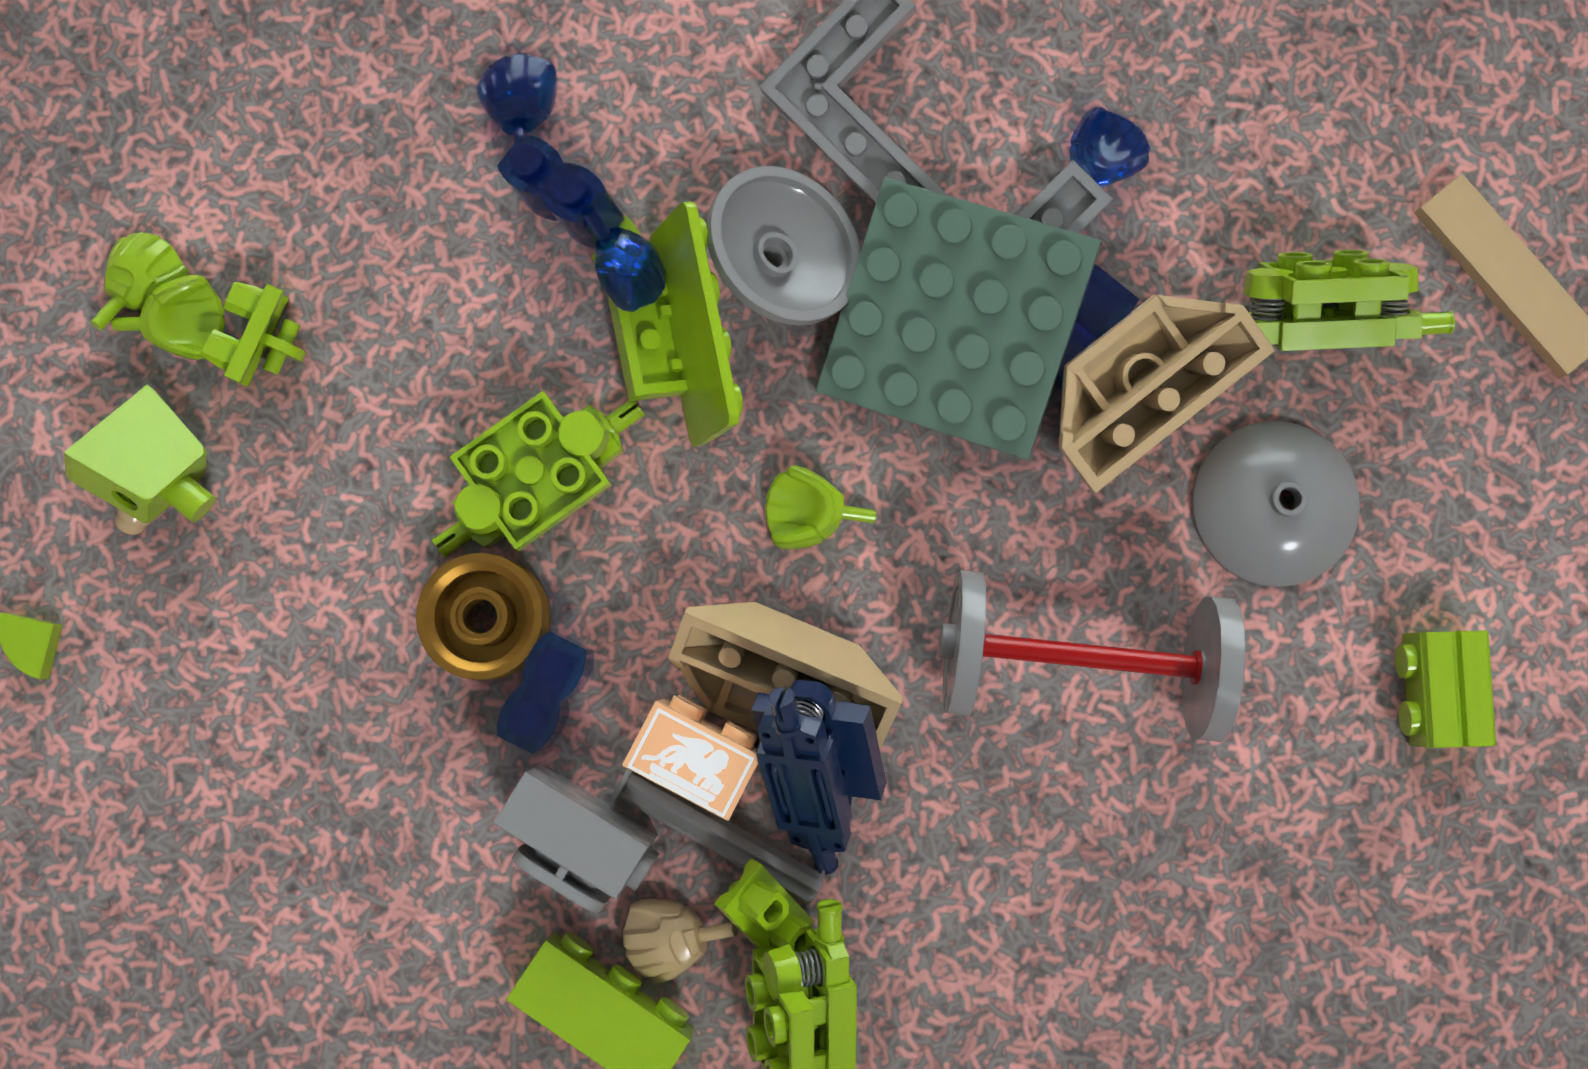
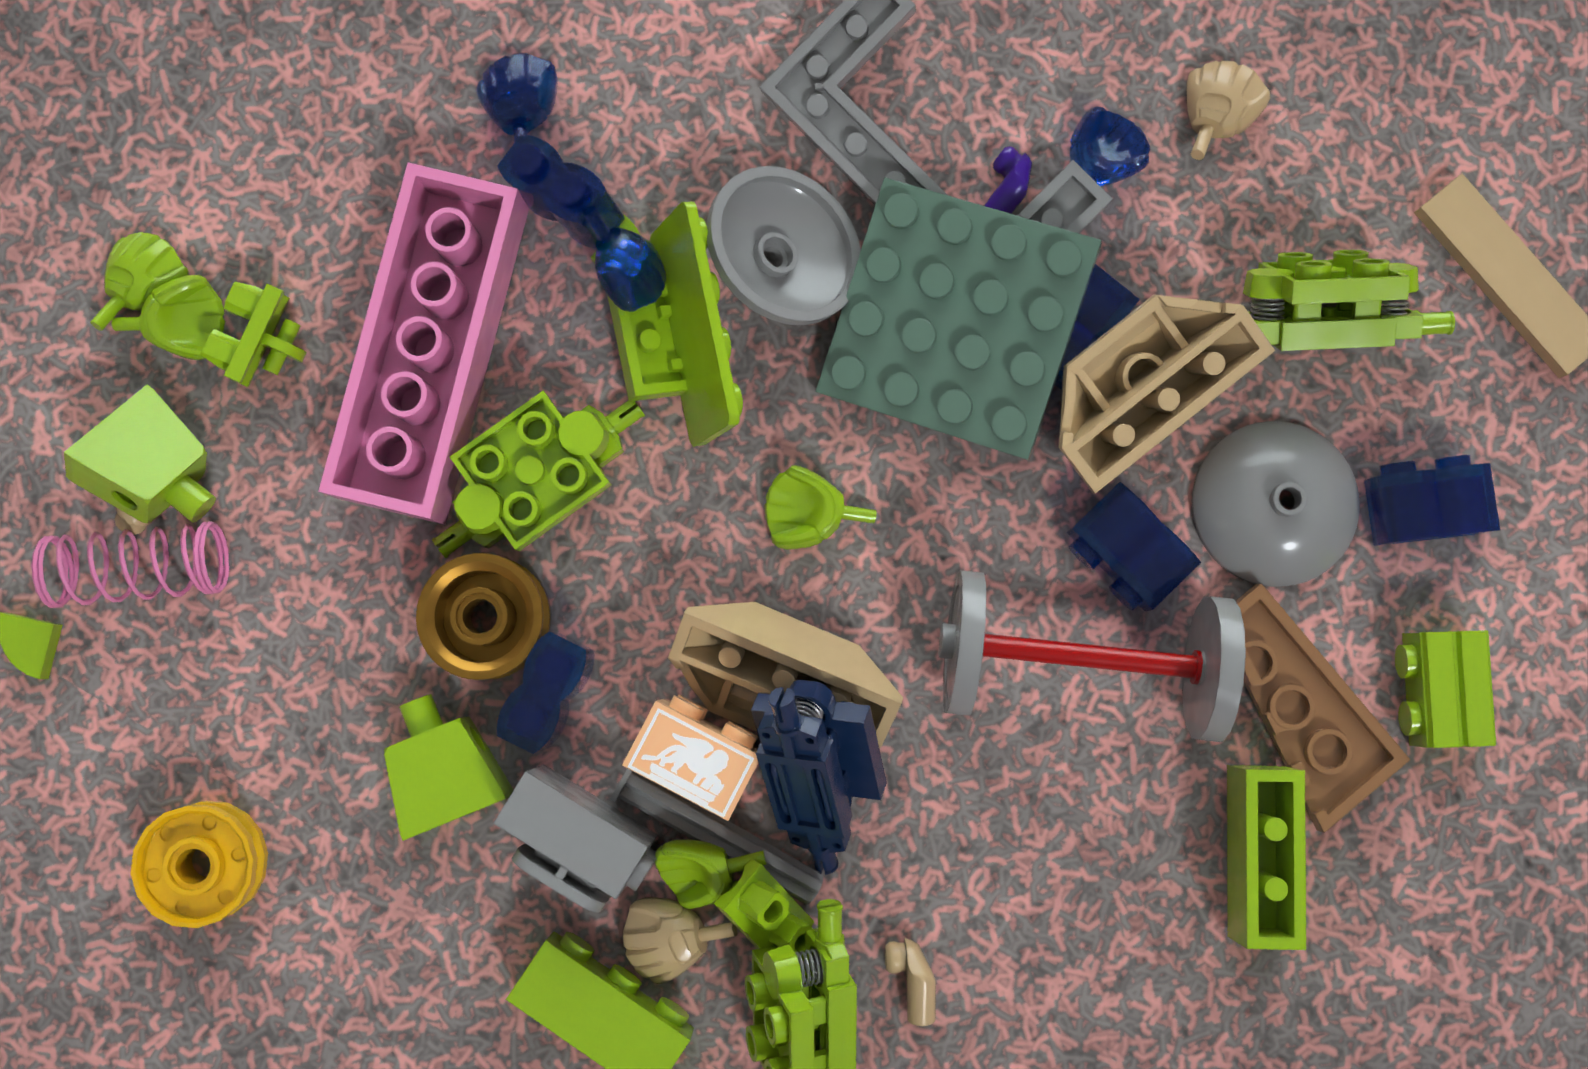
none -> bright pink piece [31,521,229,608]
none -> yellow wheel [130,801,268,928]
none -> bright pink brick [318,162,529,525]
none -> lime torso [384,694,513,841]
none -> lime piece [655,839,767,909]
none -> tan arm [885,938,936,1026]
none -> dark purple arm [984,146,1032,214]
none -> clear blue brick [1067,482,1201,612]
none -> tan piece [1187,61,1270,160]
none -> lime brick [1227,765,1306,950]
none -> medium nougat wing [1236,583,1410,833]
none -> clear blue brick [1364,455,1500,546]

